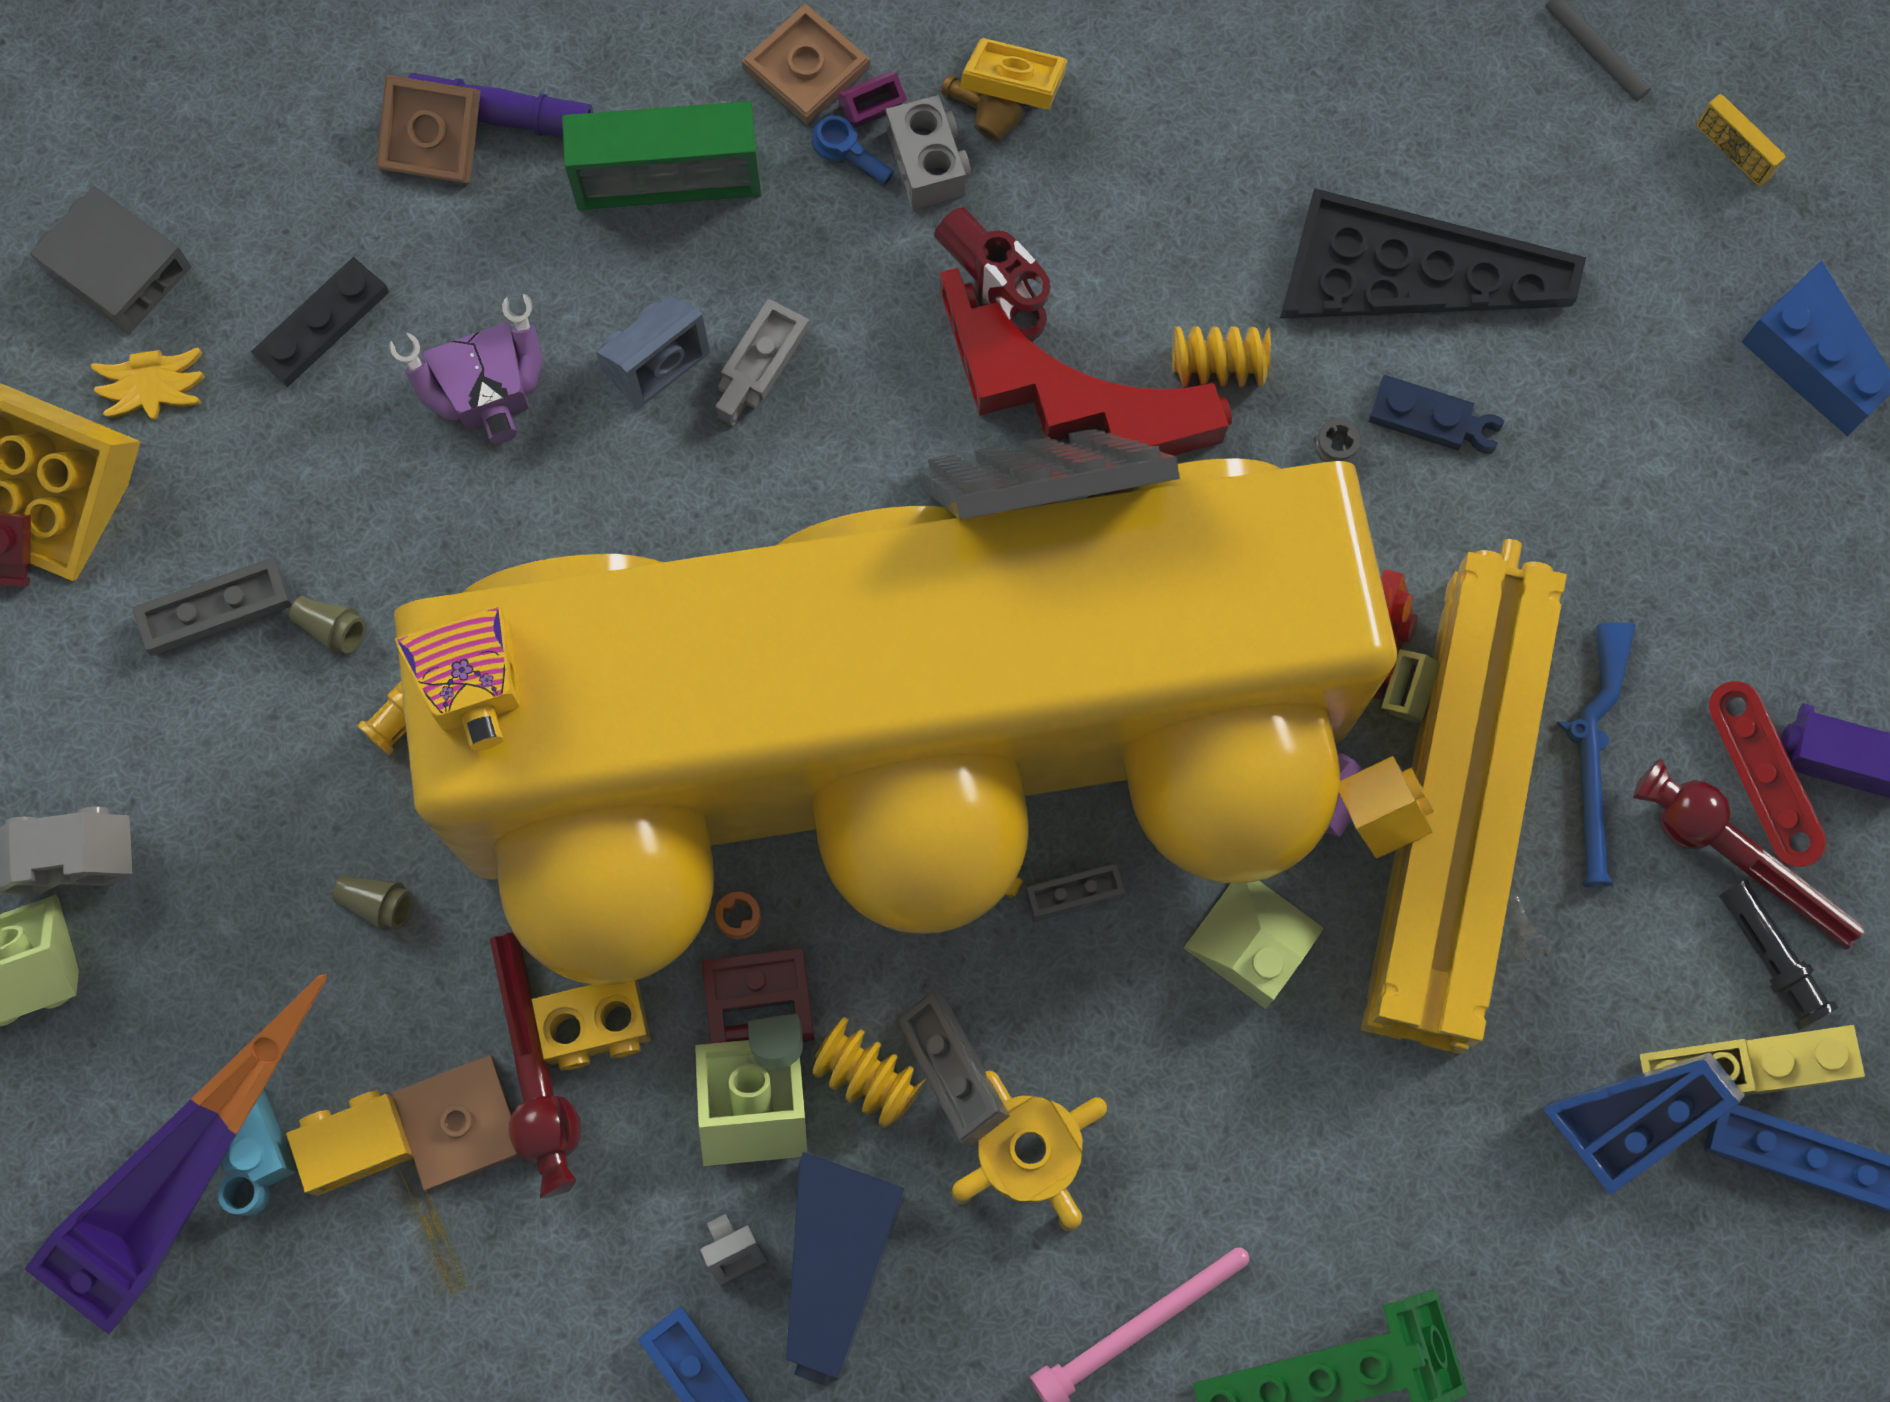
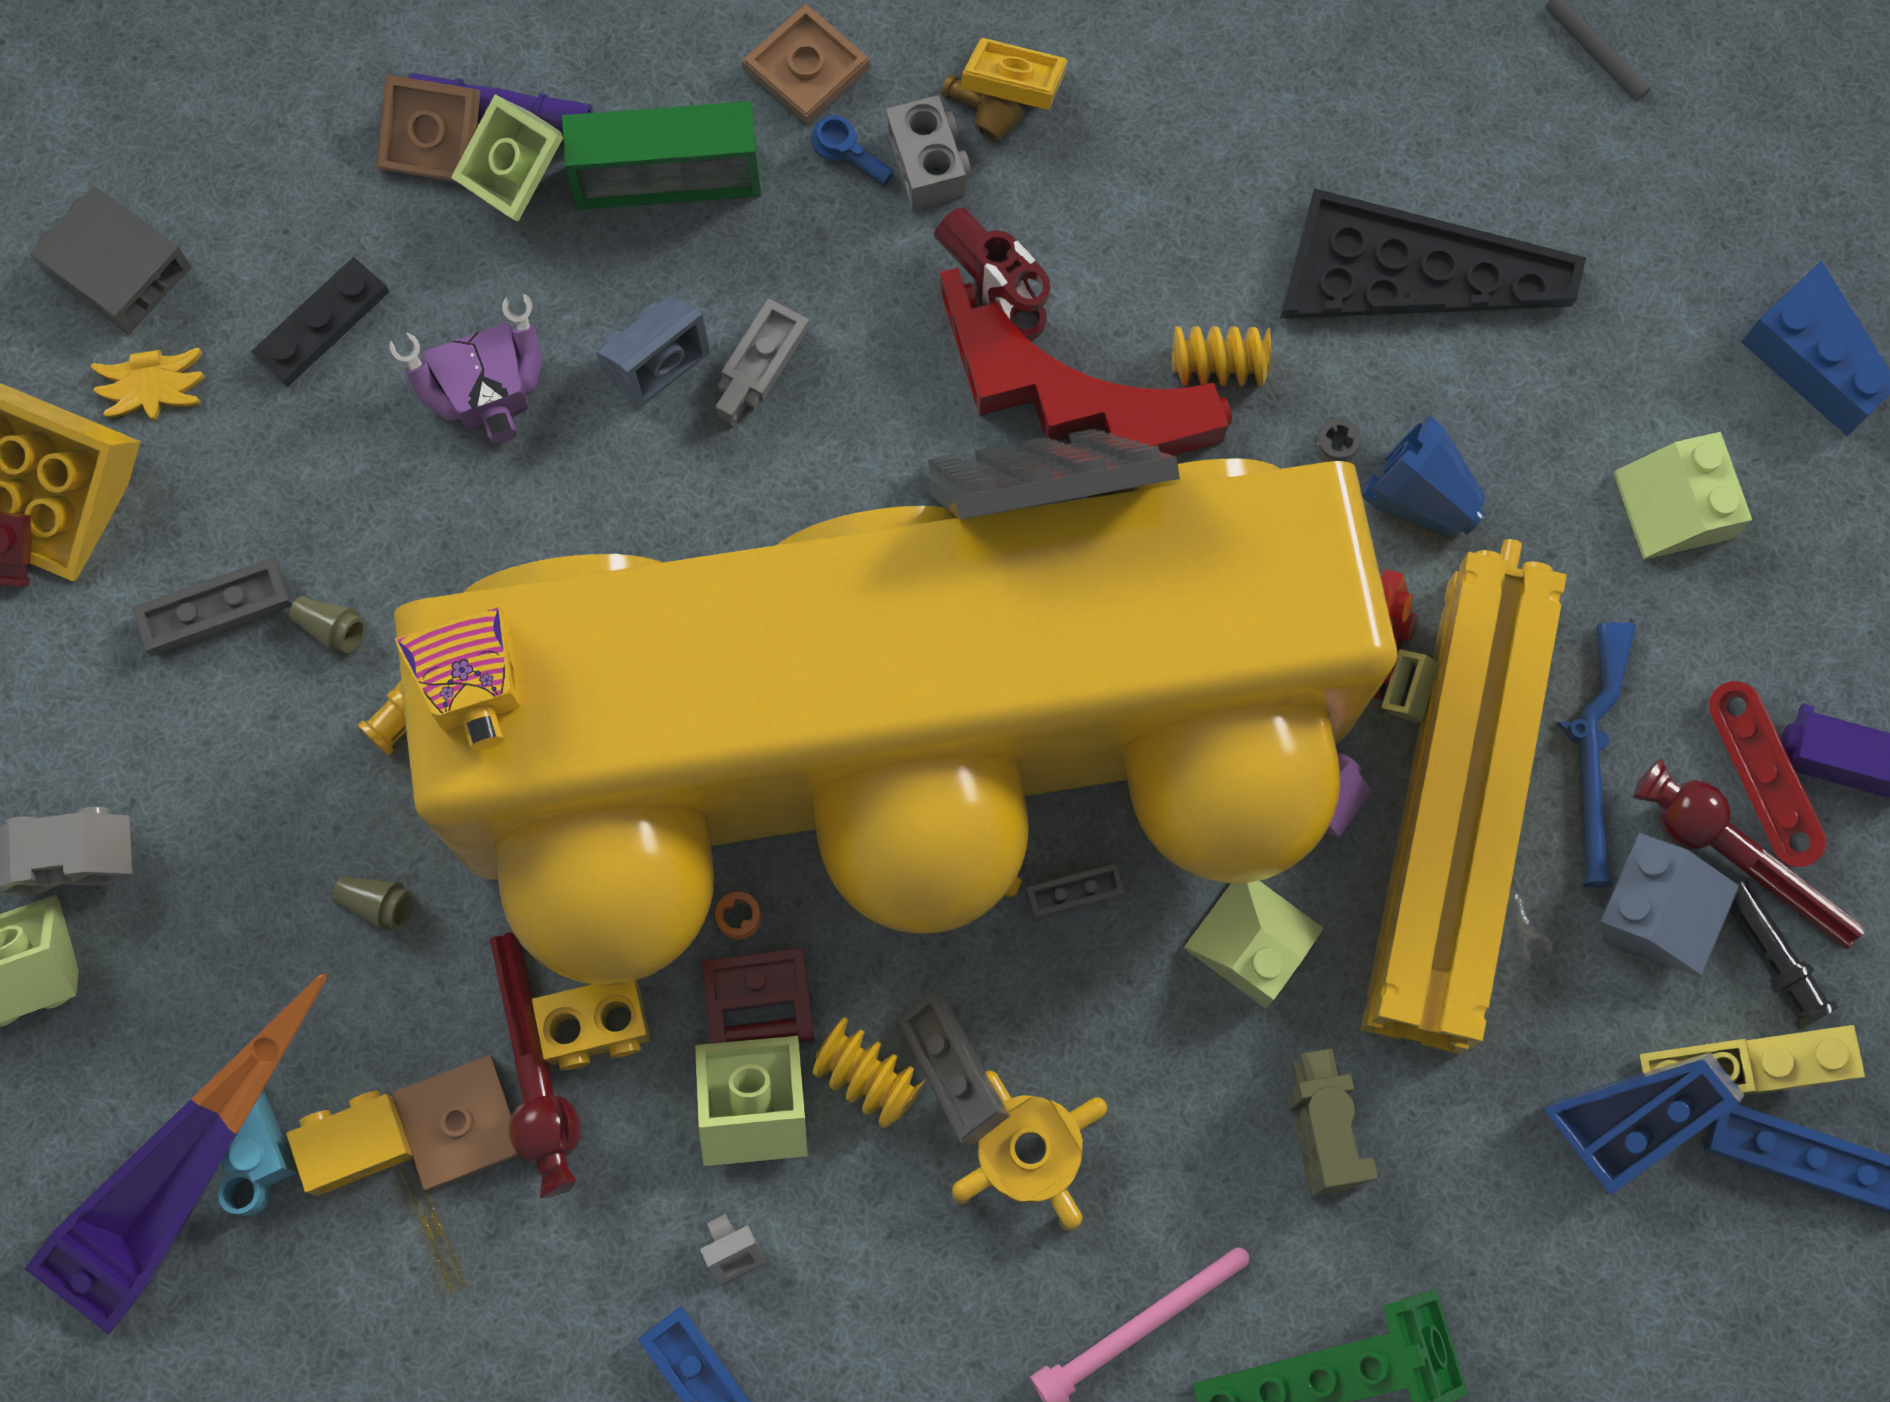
sand green tile [748,1013,803,1070] -> none
dark blue slope [786,1152,905,1386] -> none
magenta piece [838,71,907,128] -> none
yellow brick [1339,756,1434,859] -> none
dark blue plate [1368,375,1504,454] -> none
yellow tile [1695,94,1786,187] -> none
none -> yellowish green slope [451,95,563,221]
none -> olive hips [1286,1049,1378,1198]
none -> blue cone [1362,416,1486,537]
none -> sand blue slope [1601,833,1739,978]
none -> yellowish green slope [1614,432,1752,560]

